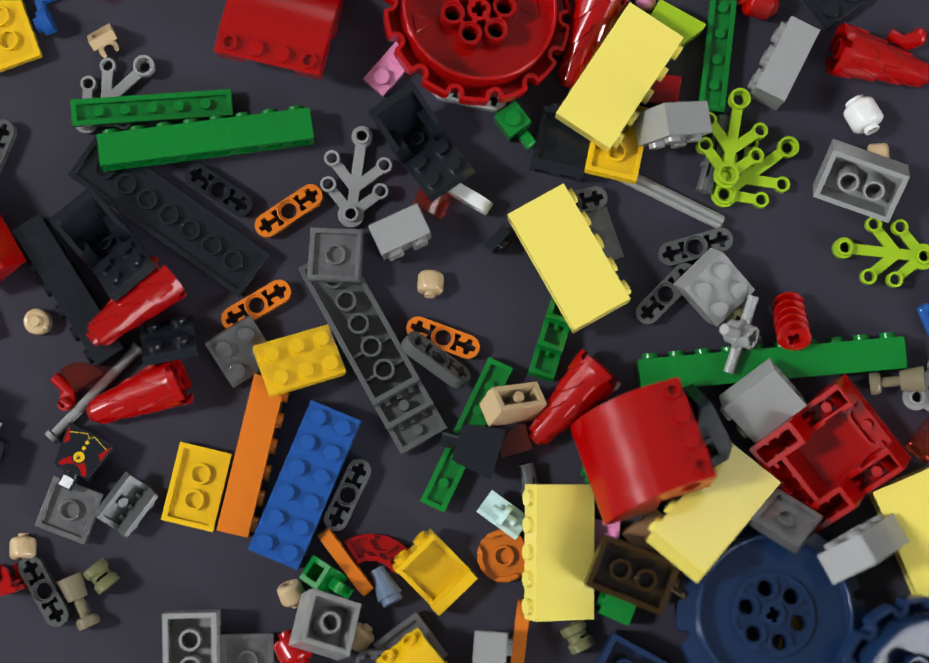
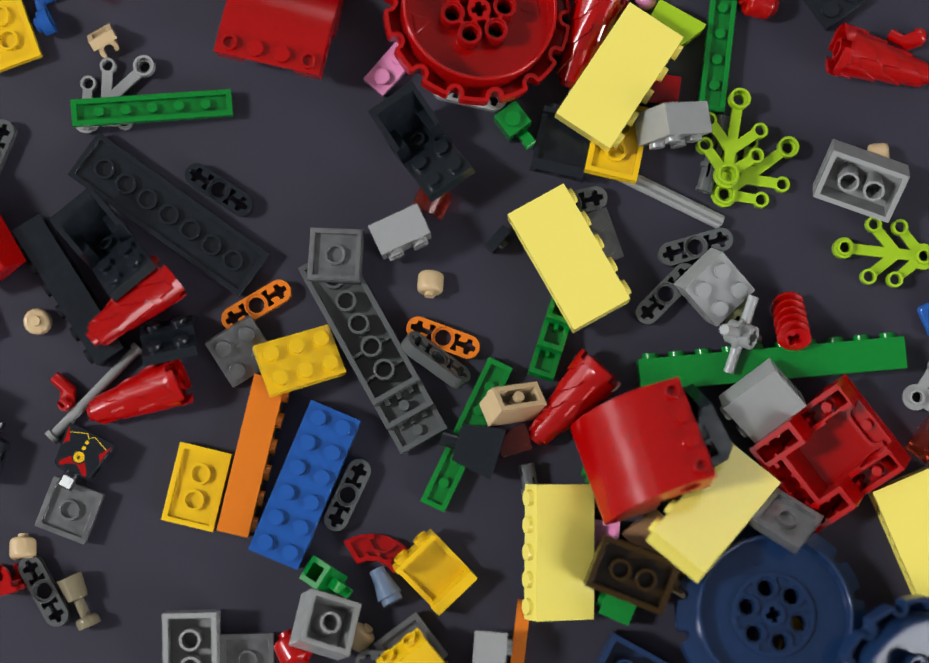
clear red brick [60,362,106,392] -> none
olive wheel [82,557,120,595] -> none
dark grey bracket [94,471,158,538] -> none
green brick [96,105,314,172] -> none
orange beam [255,184,323,238] -> none
tan piece [277,579,305,609] -> none
orange beam [318,527,375,596] -> none
light grey plant [320,126,392,228] -> none
white beam [447,183,493,215] -> none
light aqua hips [476,490,525,540] -> none
orange tile [477,529,525,582] -> none
olive wheel [560,620,595,655] -> none
light grey brick [747,16,820,111] -> none
light grey brick [817,513,910,585] -> none
white head [843,94,883,135] -> none
dark tan piece [869,366,926,395] -> none

